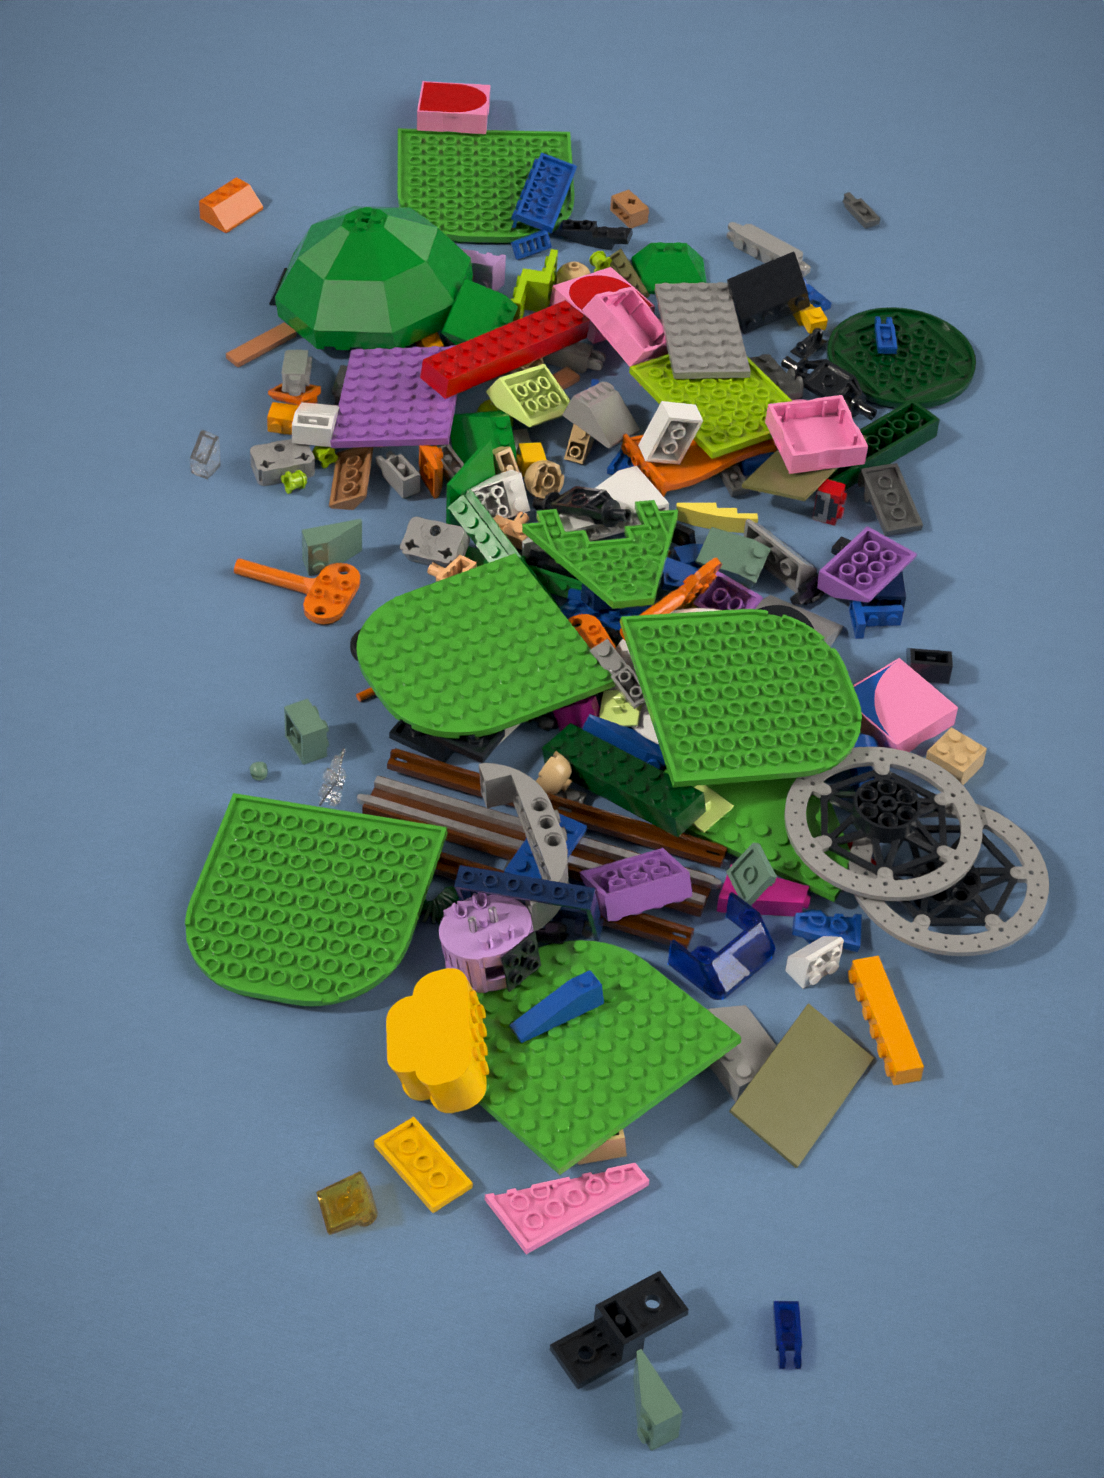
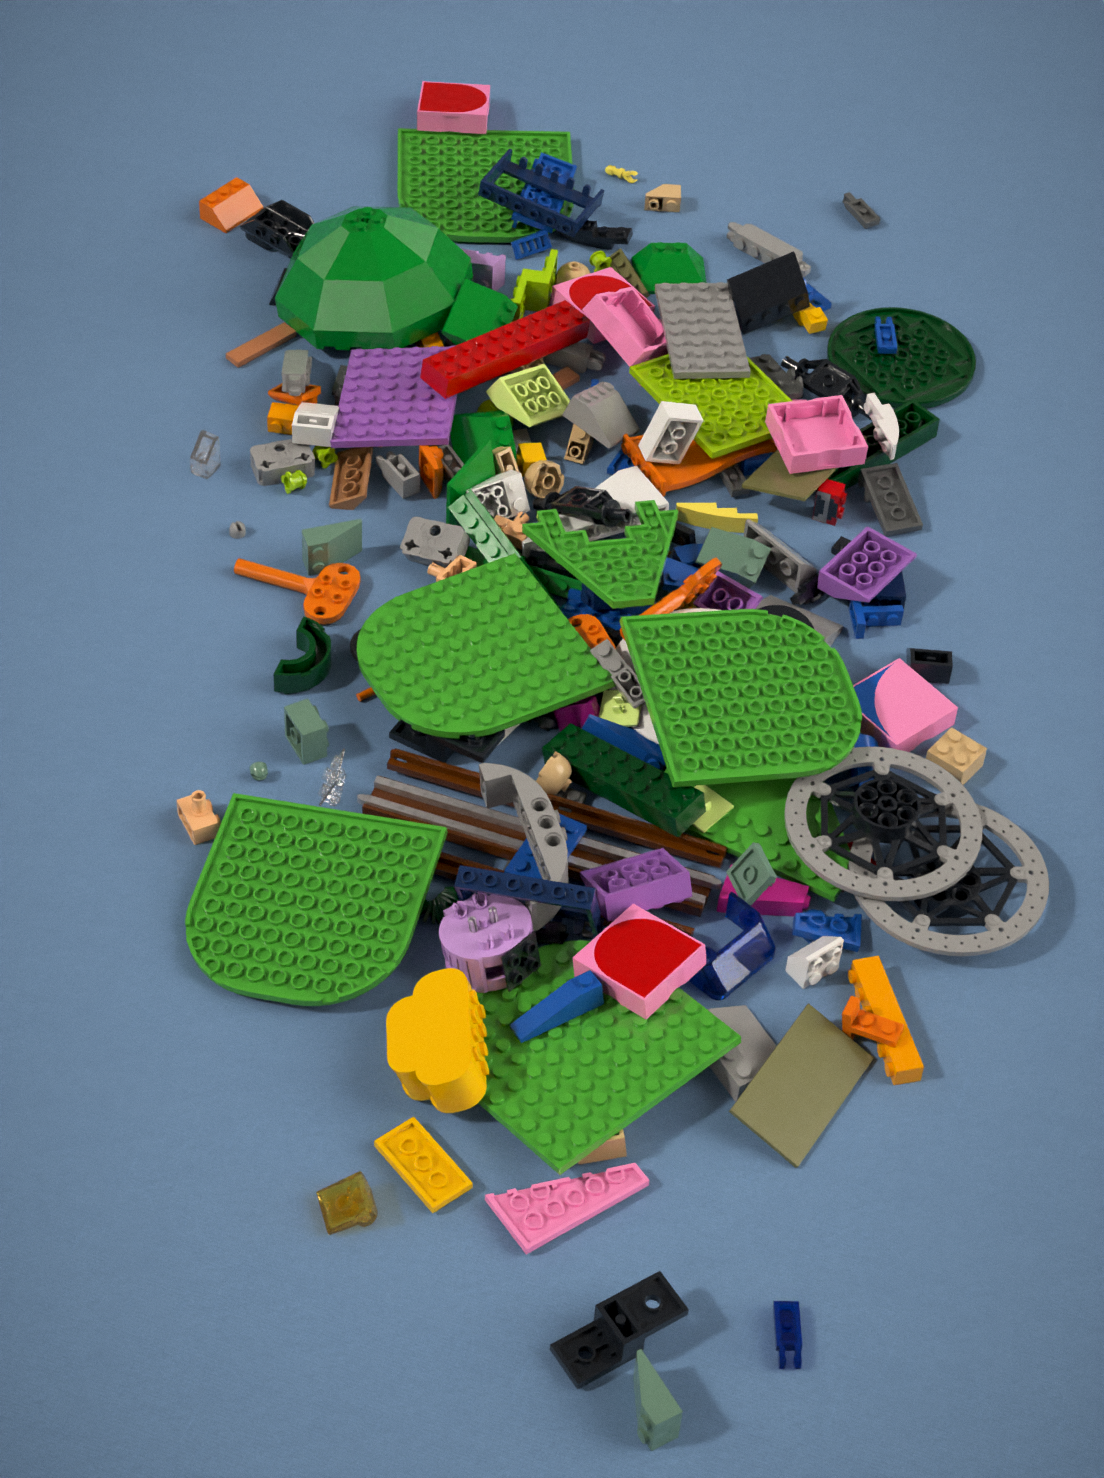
medium nougat brick [610,189,649,228] -> none
black hinge [790,328,827,359] -> none
none -> light nougat brick [177,790,221,845]
none -> light grey hinge [229,521,246,539]
none -> black slope [240,199,314,257]
none -> dark green brick [273,616,331,694]
none -> dark blue window [478,149,604,237]
none -> red tile [573,904,706,1019]
none -> light yellow piece [605,165,638,183]
none -> tan slope [644,184,681,212]
none -> orange bracket [842,995,904,1048]
none -> white slope [864,393,899,460]

